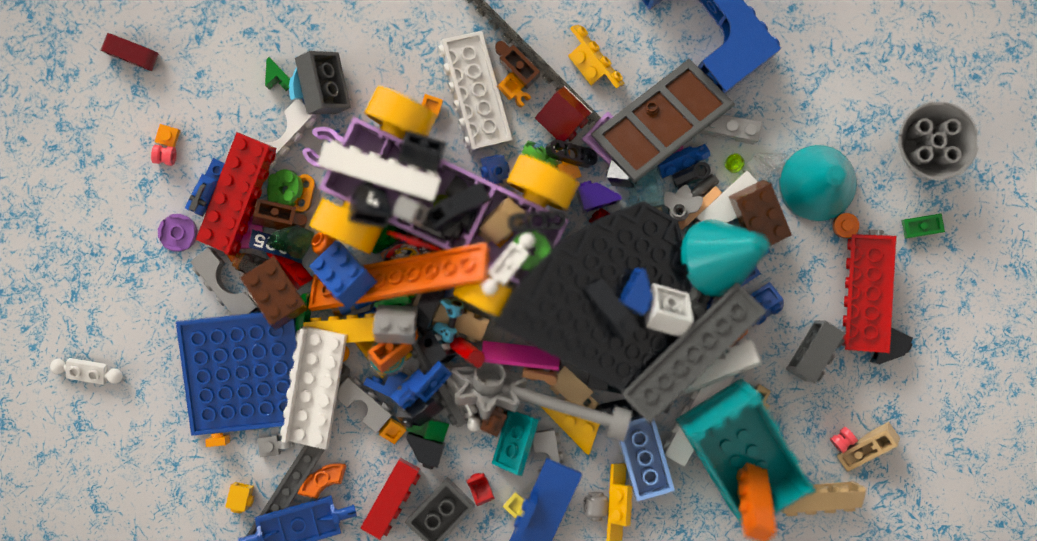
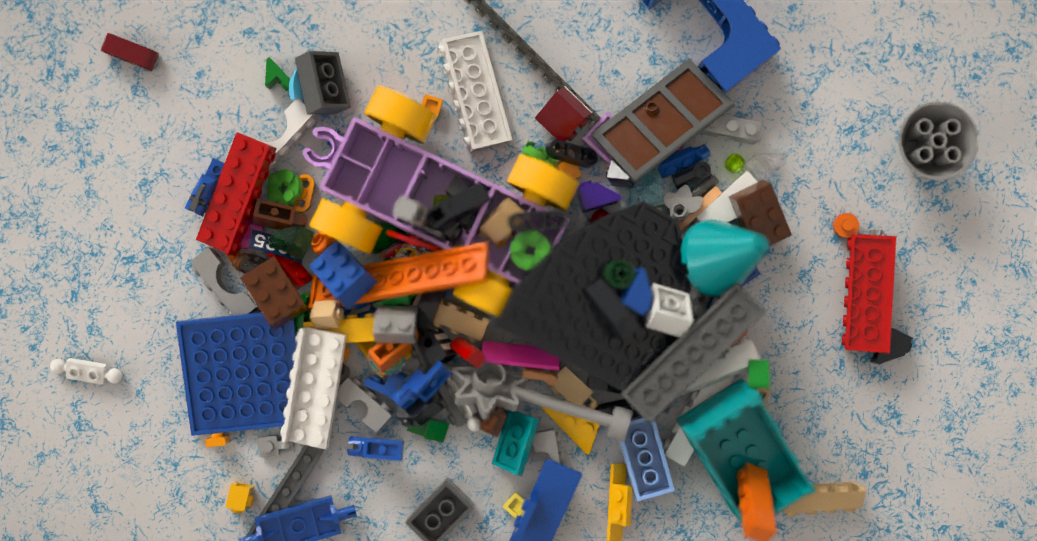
coral wheel [151,145,177,166] -> none
light orange plate [154,124,180,147] -> none
medium lavender tile [158,214,197,252] -> none
orange tile [298,463,347,499] -> none
white brick [317,140,442,203] -> none
black torso [348,182,392,228] -> none
red brick [360,457,421,540] -> none
light orange plate [379,417,407,444] -> none
black brick [398,130,446,173] -> none
black slope [406,432,445,469] -> none
medium azure piece [433,299,464,343] -> none
red bracket [466,473,495,506] -> none
blue brick [480,154,509,184] -> none
white plate [482,233,535,295] -> none
reddish brown brick [495,41,540,89] -> none
light orange plate [496,72,531,108] -> none
yellow bracket [568,25,625,89] -> none
light grey head [584,492,609,521] -> none
blue bracket [750,282,784,326] -> none
teal cone [779,145,857,221] -> none
dark grey brick [786,320,845,383] -> none
coral wheel [830,427,858,454] -> none
tan slope [837,422,900,472] -> none
green plate [901,213,945,239] -> none
none -> tan brick [310,300,344,328]
none -> blue plate [347,436,404,461]
none -> dark green wheel [604,260,636,288]
none -> green slope [748,360,770,388]

